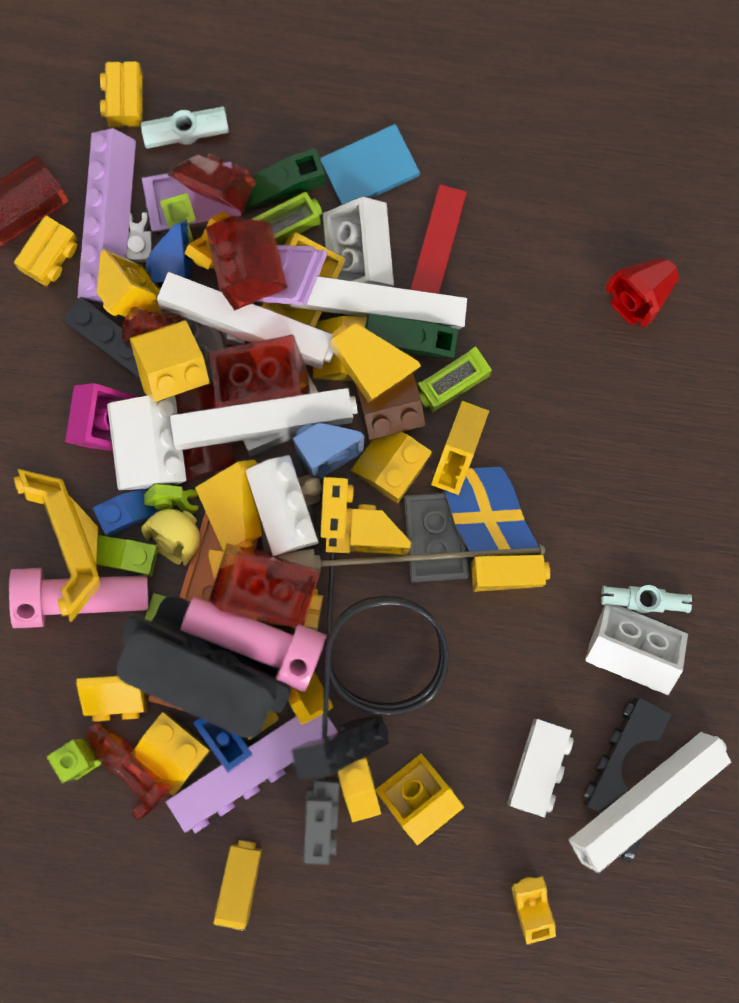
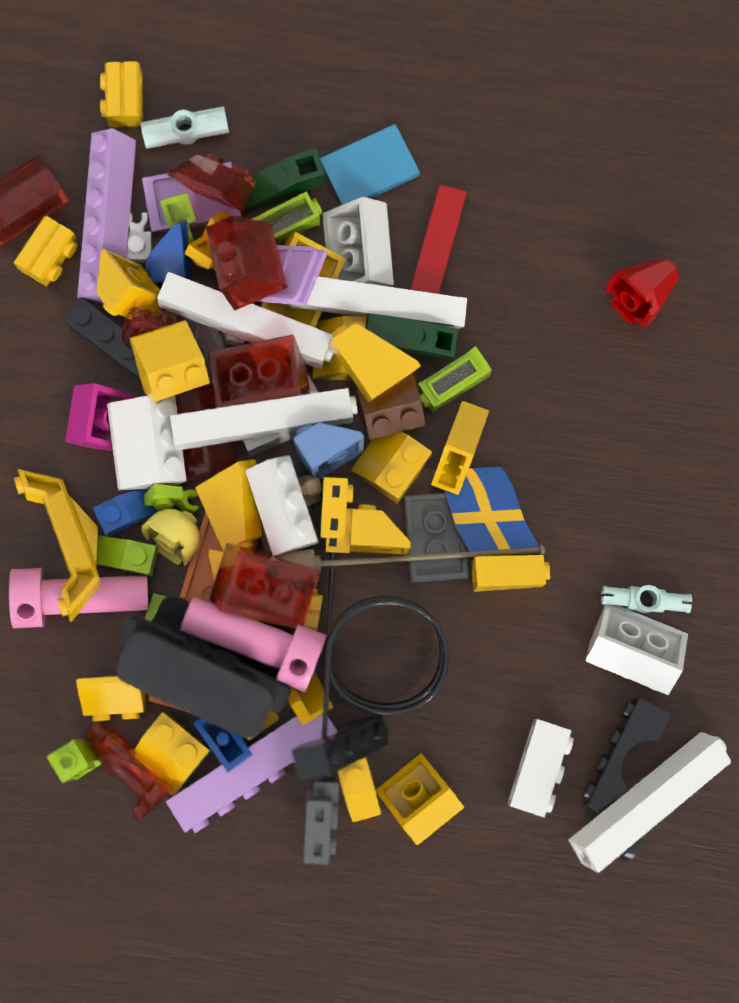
yellow slope [214,840,262,930] -> none
yellow brick [512,877,556,944] -> none

